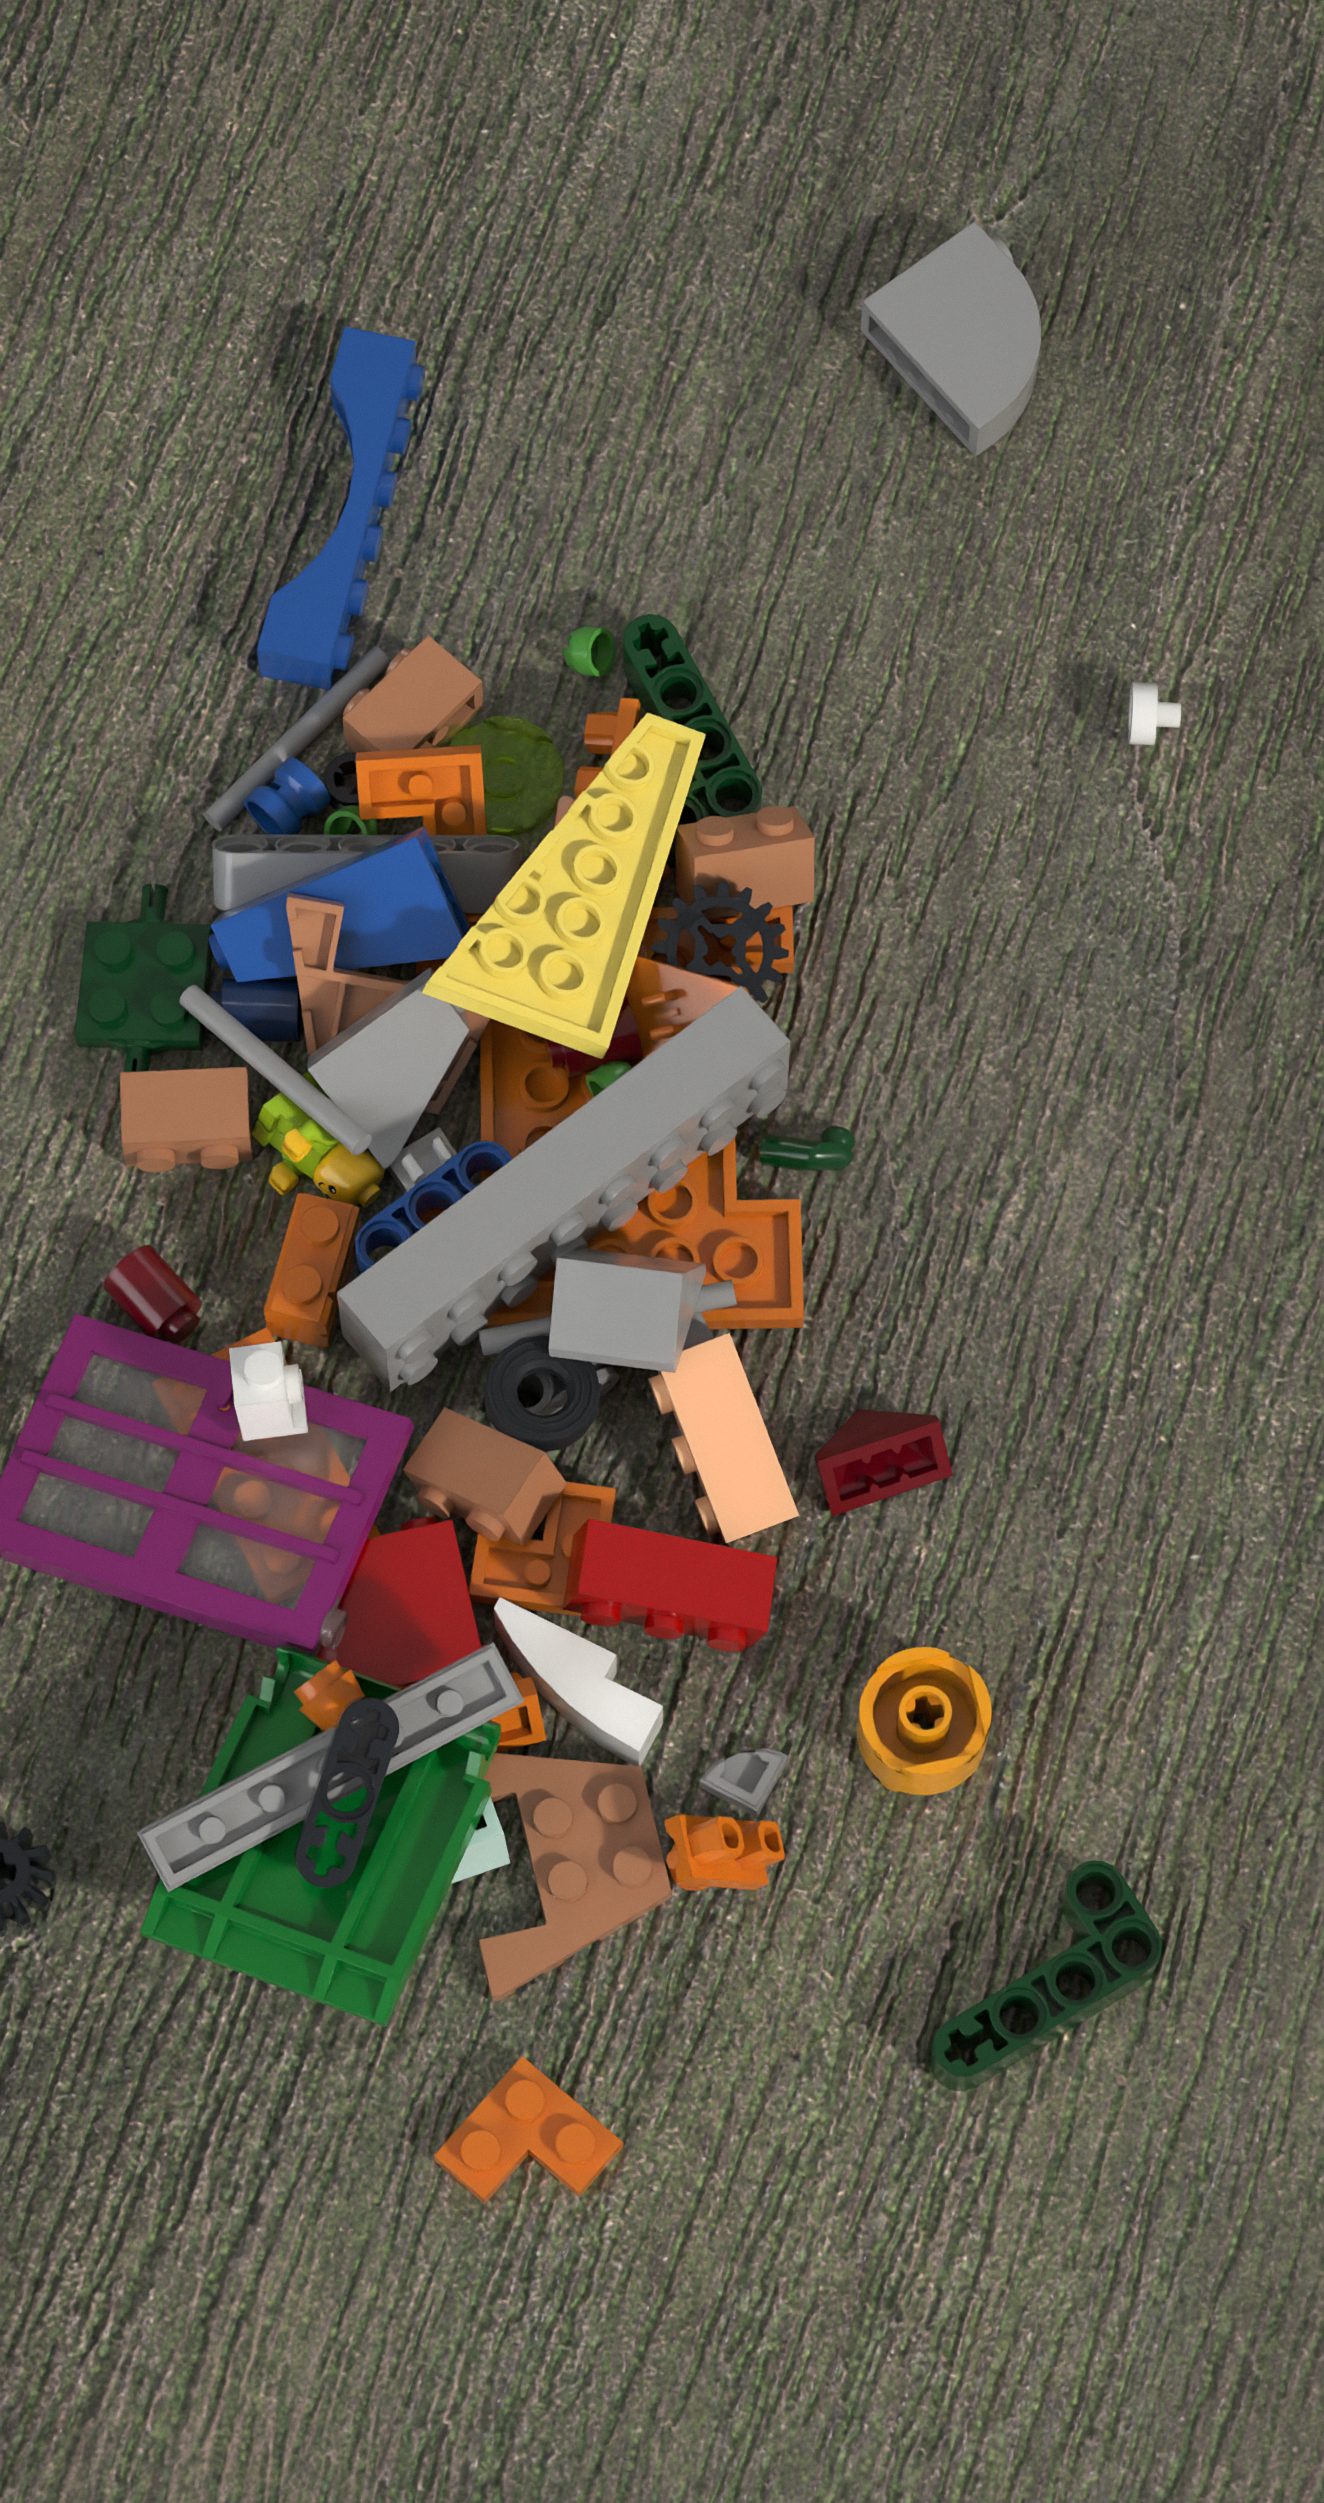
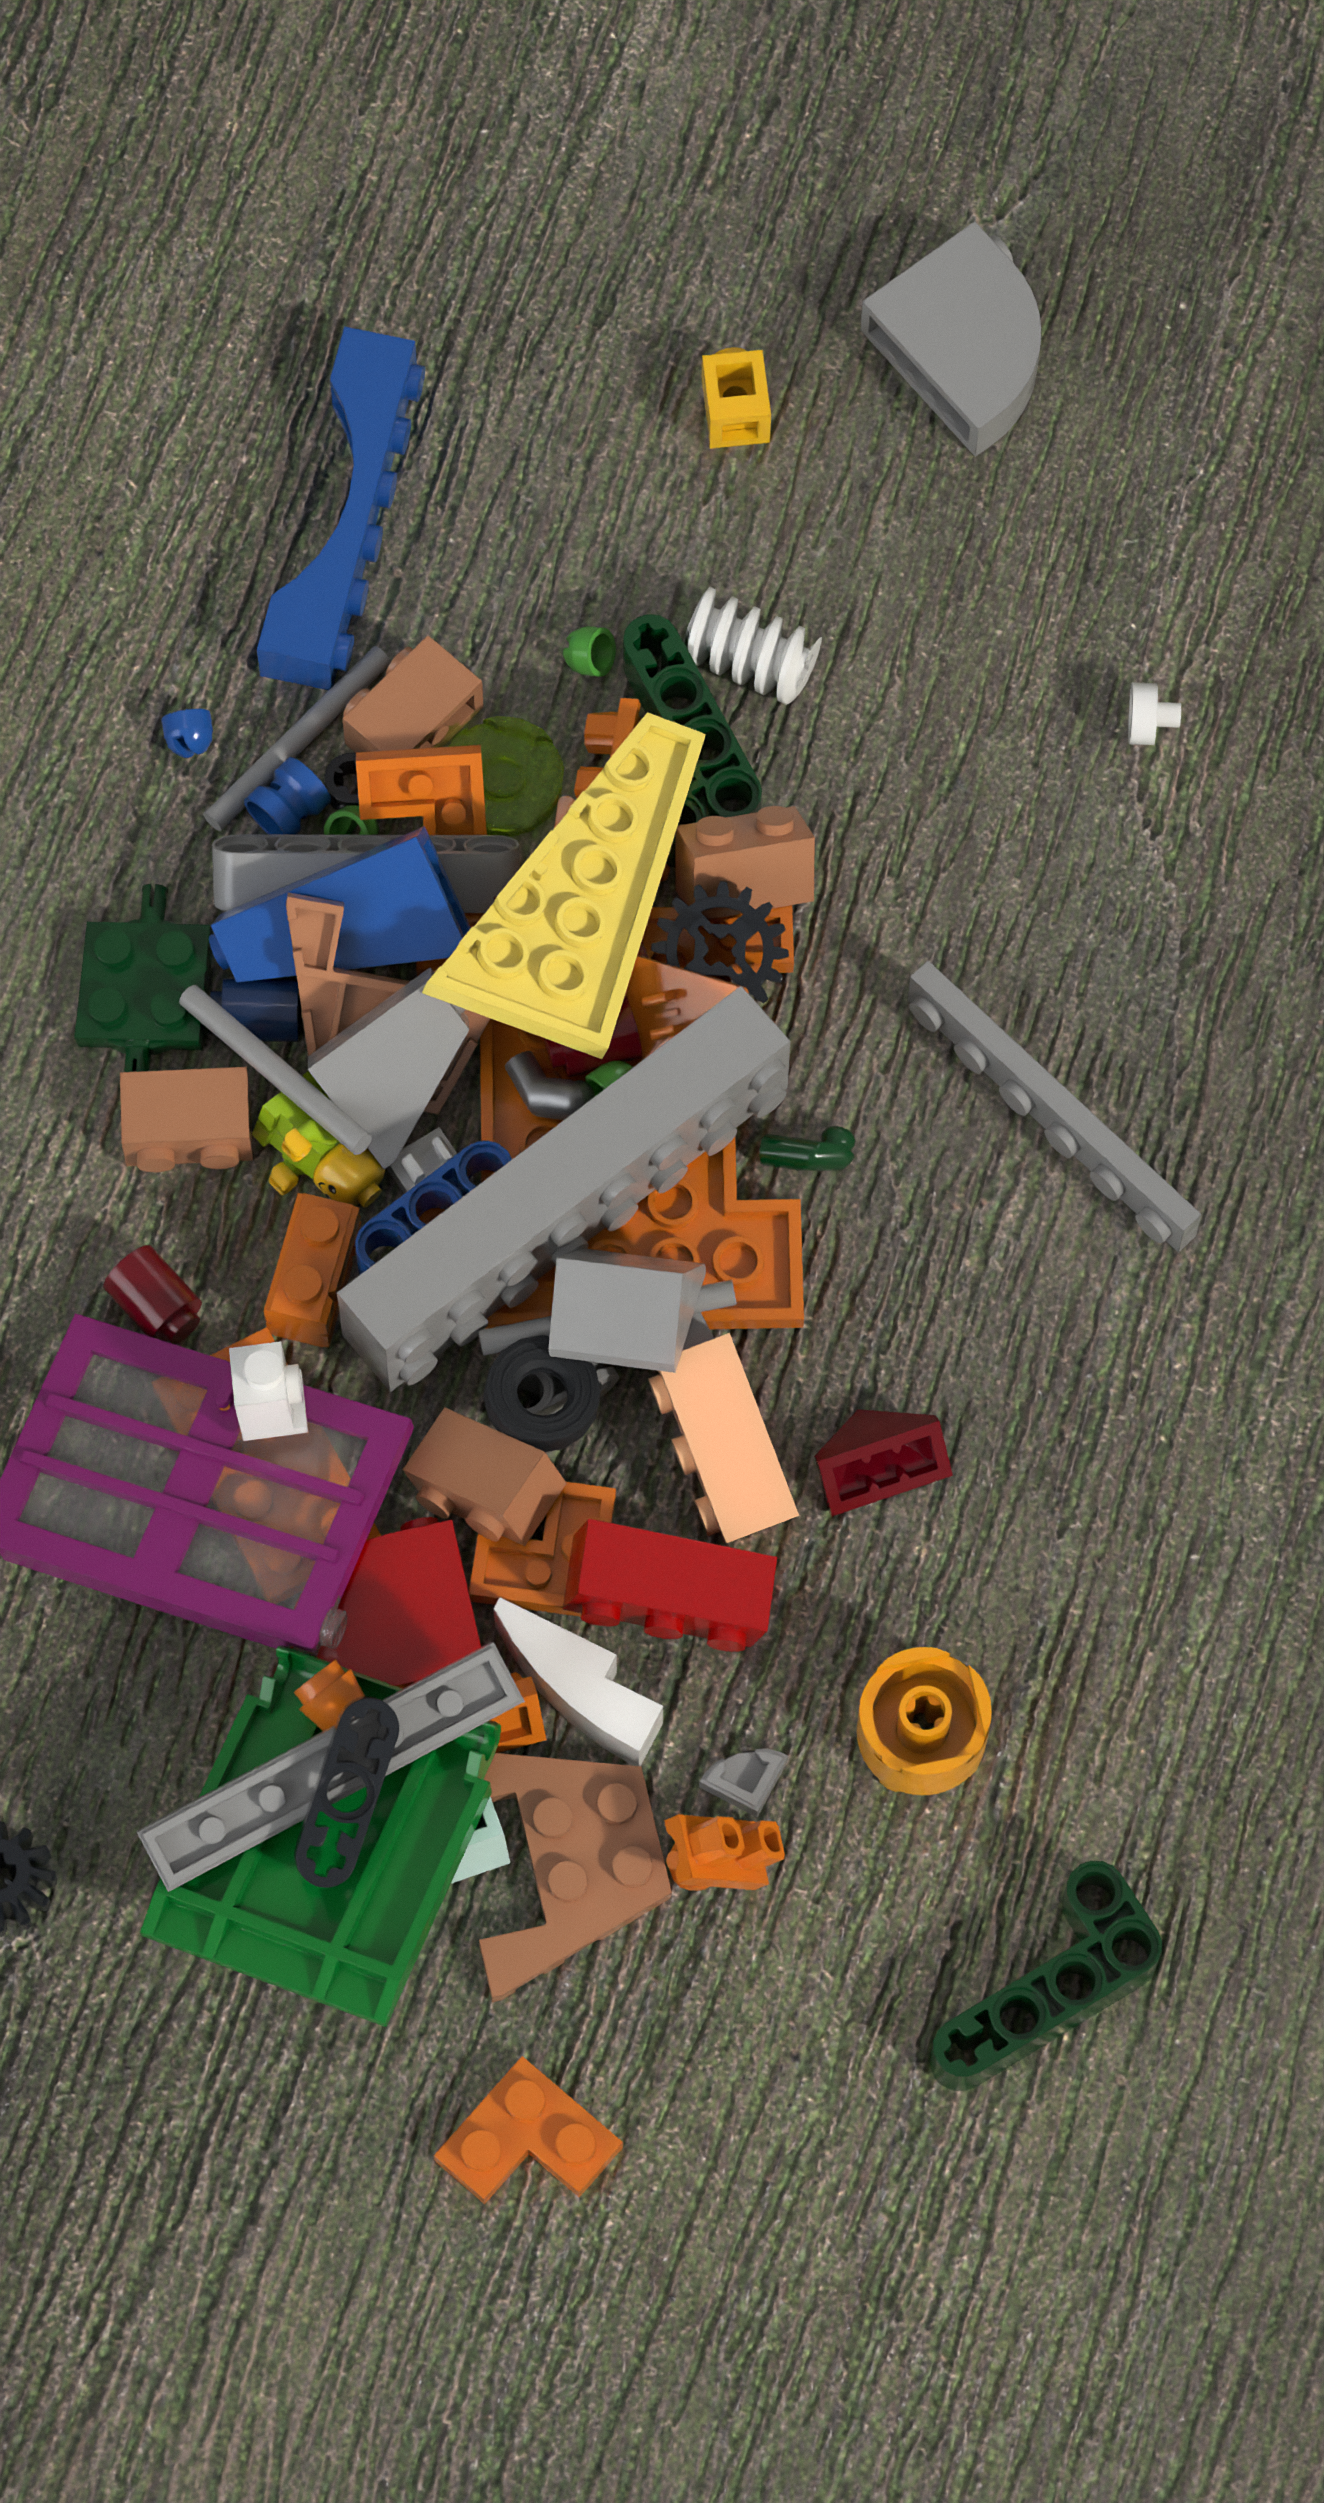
none -> blue hinge [161,709,213,758]
none -> flat silver arm [505,1051,595,1120]
none -> white piece [684,587,822,705]
none -> yellow brick [702,347,771,449]
none -> light grey plate [908,961,1201,1253]

